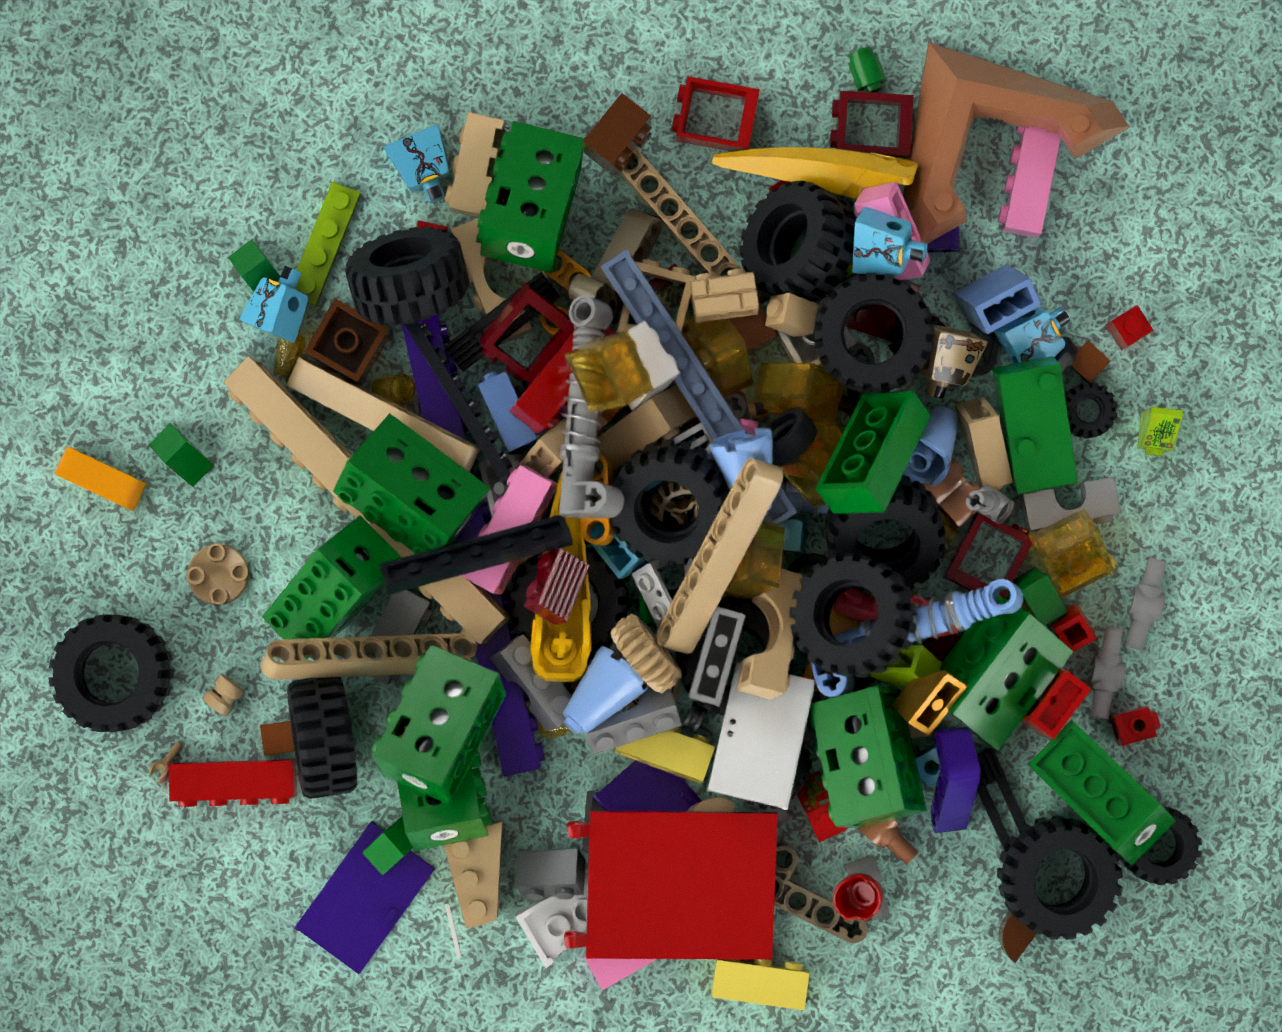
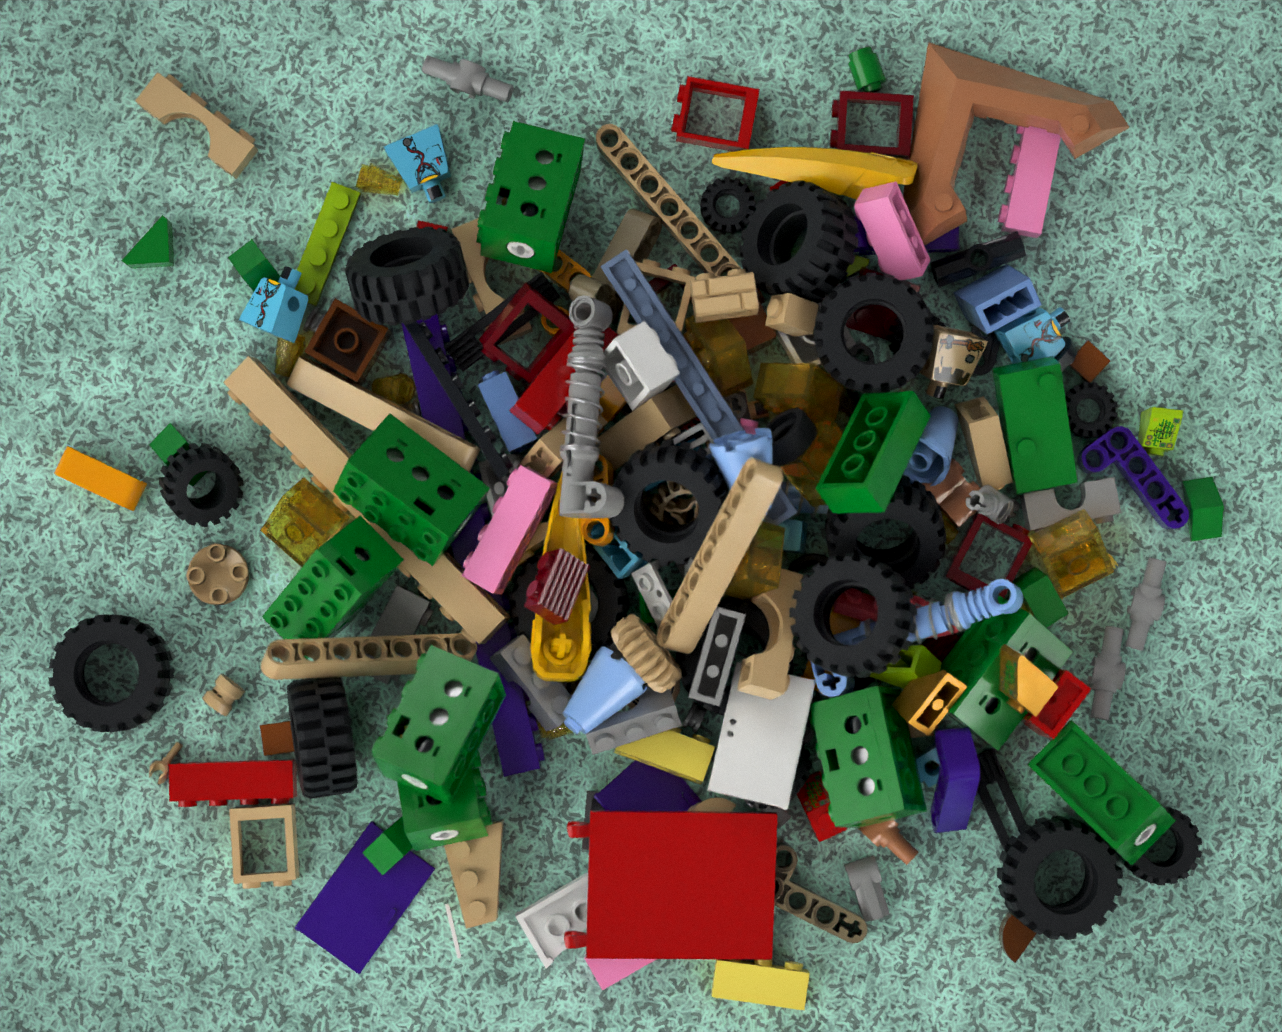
black plate [379,515,573,595] -> none
tan wedge [445,112,507,218] -> none
dark grey brick [515,849,586,901] -> none
clear yellow piece [565,331,654,412] -> none
reddish brown brick [583,93,652,176] -> none
red hair [832,873,884,921] -> none
medium azure torso [852,207,927,276] -> none
red brick [1052,602,1097,652] -> none
red brick [1106,305,1154,350] -> none
red brick [1109,706,1160,746] -> none
none -> green slope [121,215,174,269]
none -> tan arch [135,72,258,179]
none -> black tyre [159,443,244,527]
none -> tan window [229,803,299,889]
none -> clear yellow brick [260,477,350,567]
none -> dark grey bush [303,307,327,335]
none -> clear yellow cone [356,163,402,196]
none -> light grey pin [422,55,514,103]
none -> black tyre [700,177,756,235]
none -> black piece [930,231,1026,288]
none -> slope [1000,644,1059,716]
none -> dark purple beam [1077,426,1189,530]
none -> green slope [1182,477,1224,541]

